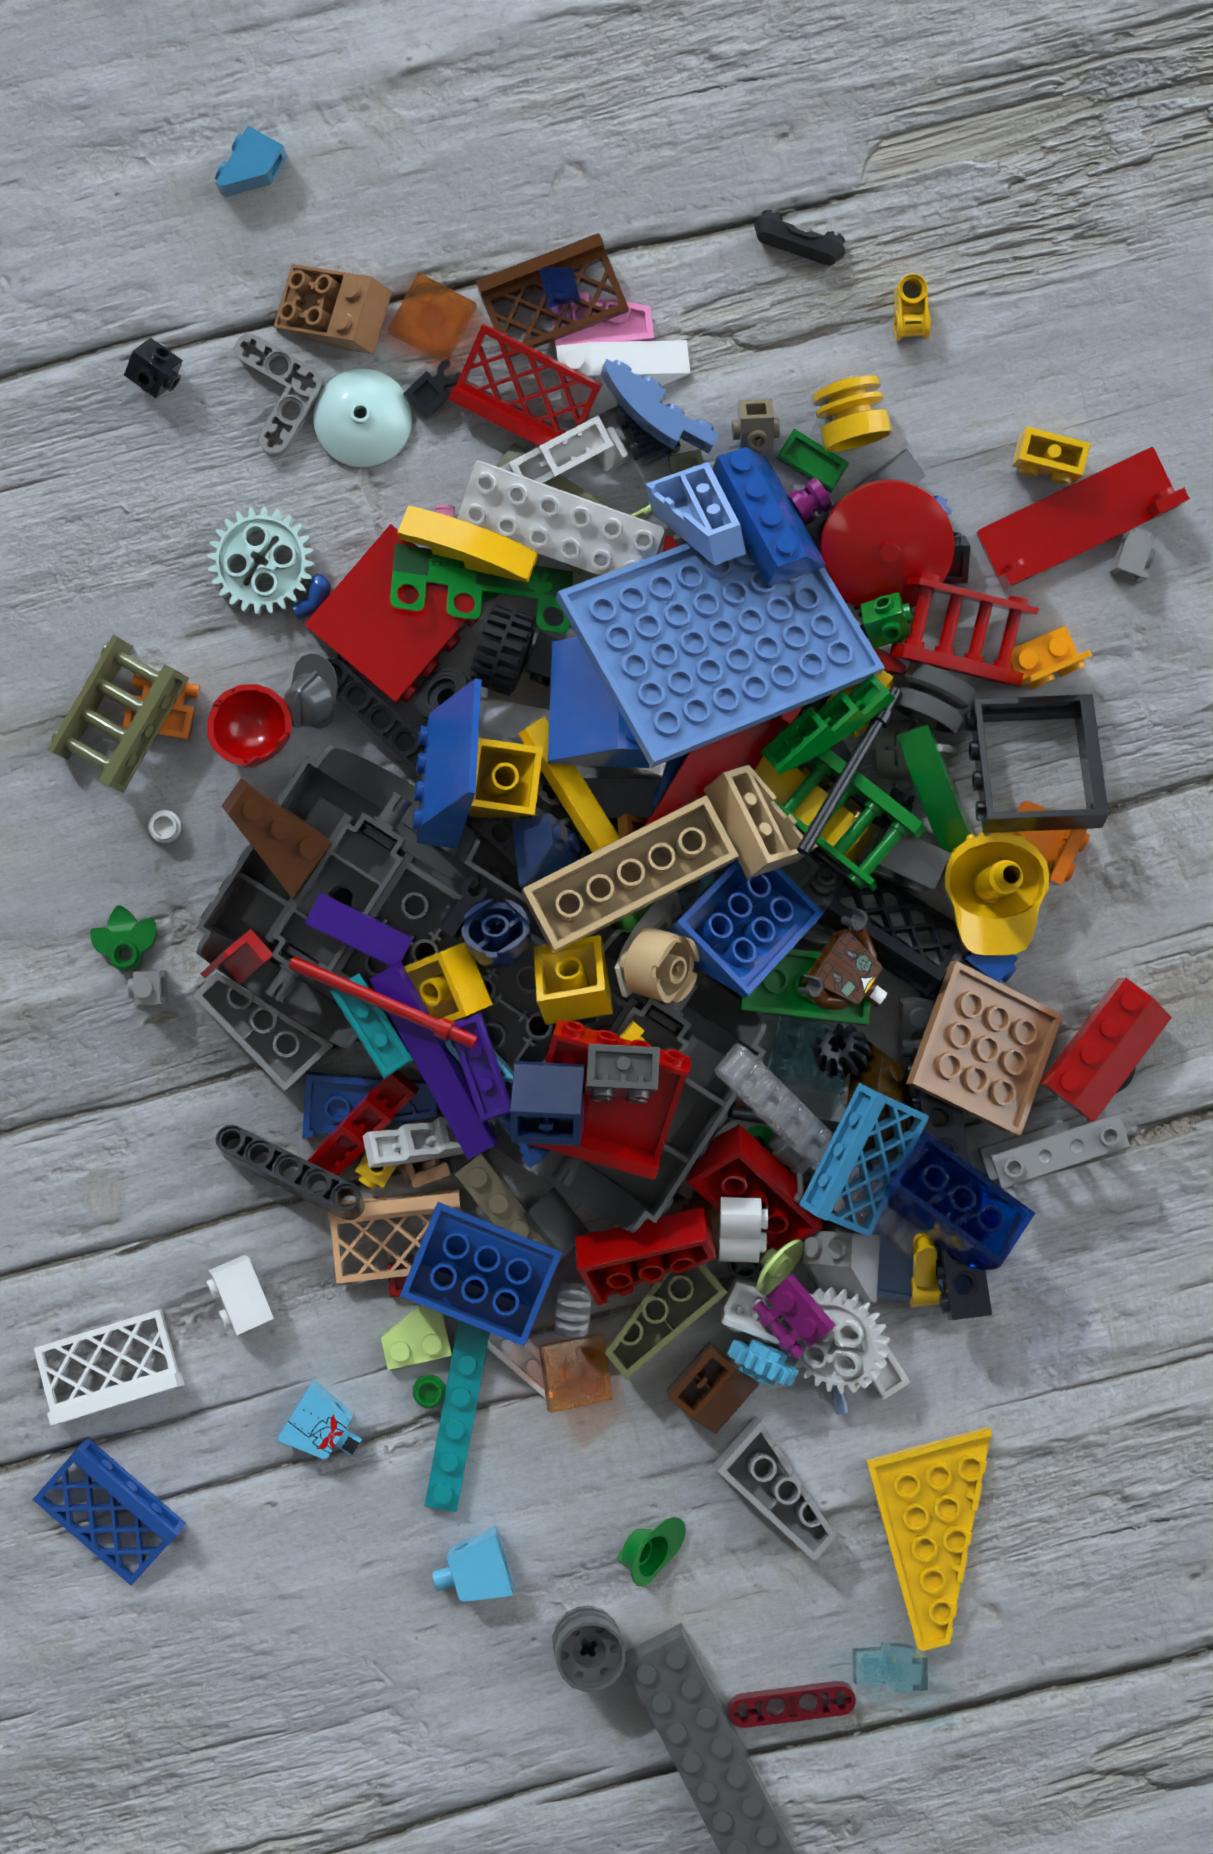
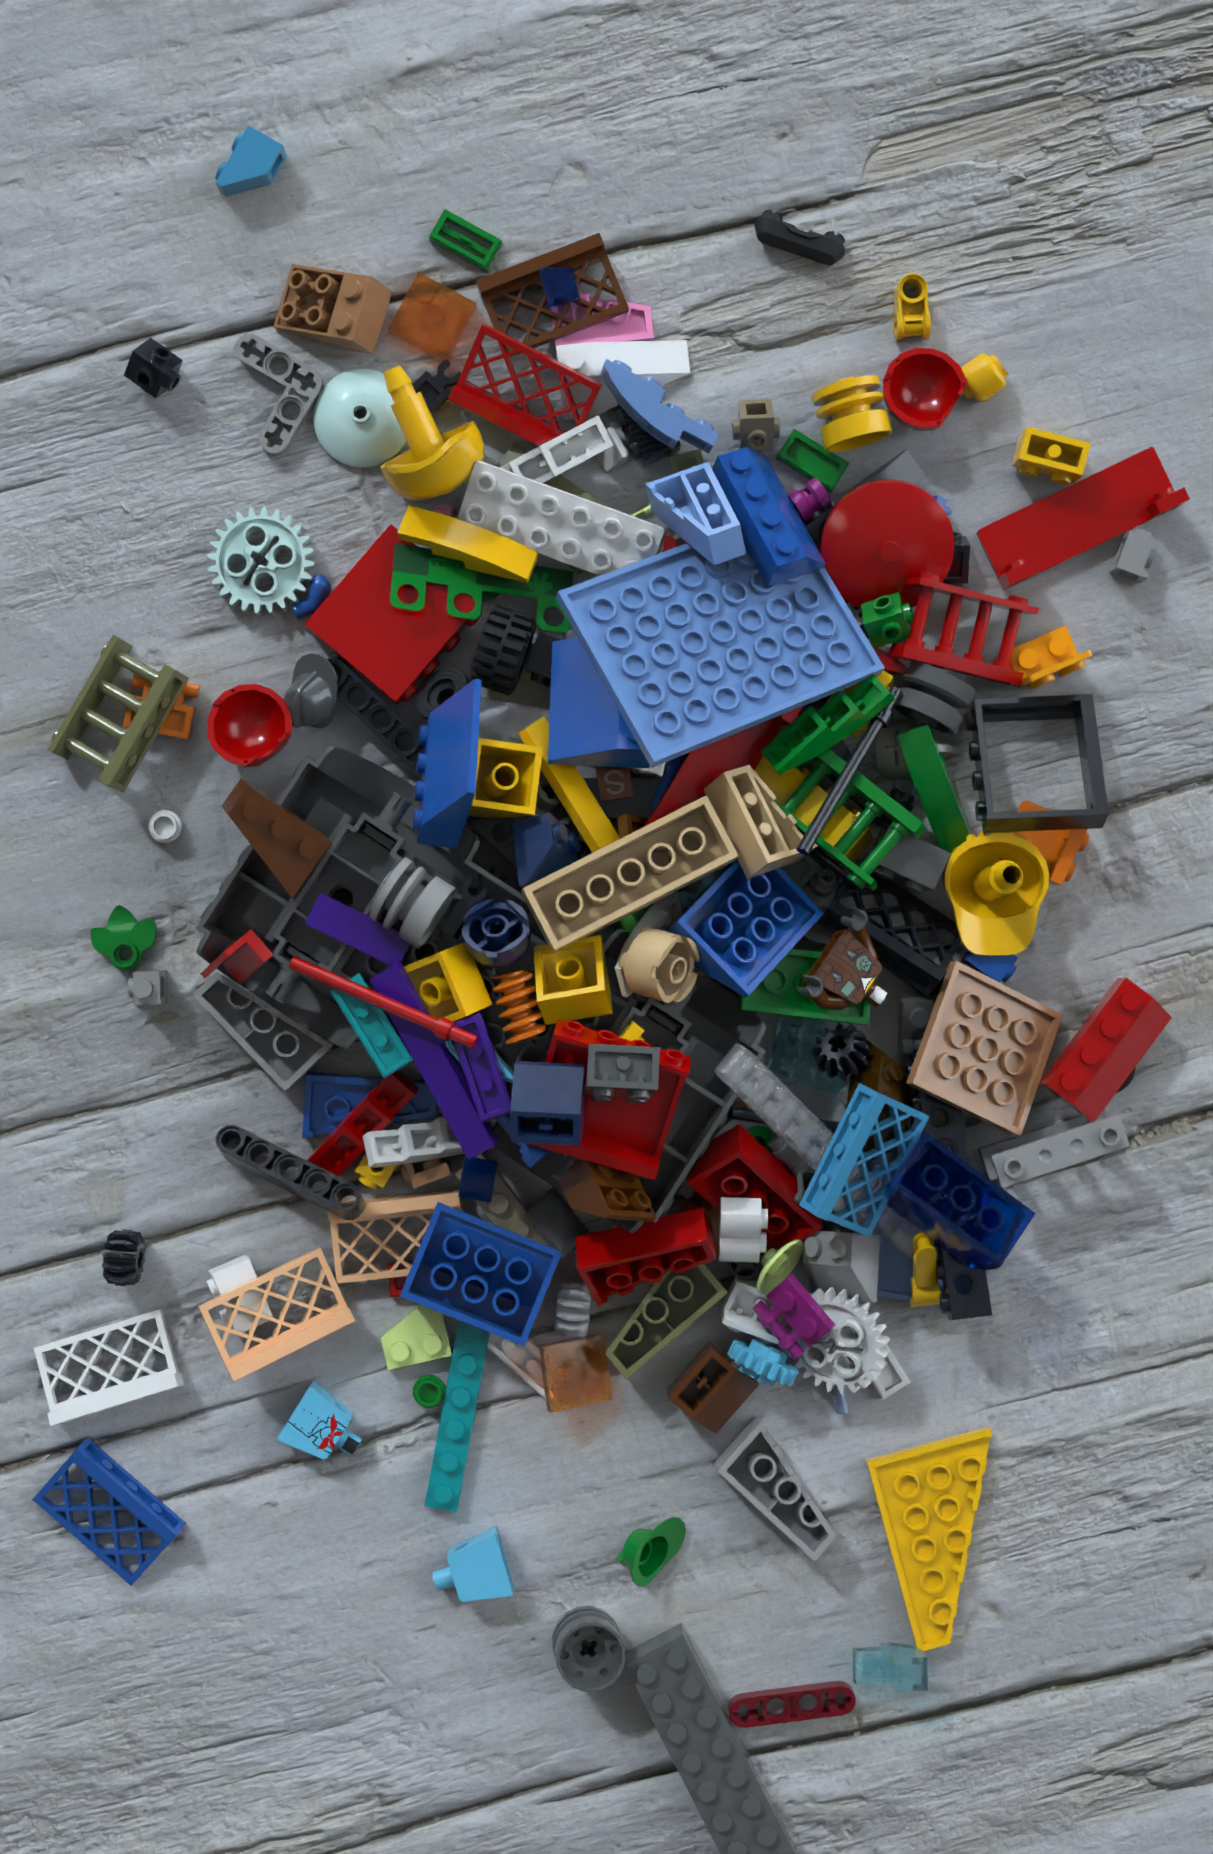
none -> black gear [102,1229,146,1287]
none -> light nougat fence [198,1247,355,1381]
none -> light grey wheel [368,857,457,949]
none -> yellow piece [380,365,484,501]
none -> green tile [429,209,503,272]
none -> clear blue slope [458,1157,498,1202]
none -> orange piece [490,970,547,1044]
none -> reddish brown slope [559,1159,657,1222]
none -> reddish brown tile [596,767,633,802]
none -> red cylinder [883,348,967,431]
none -> yellow head [961,353,1008,403]

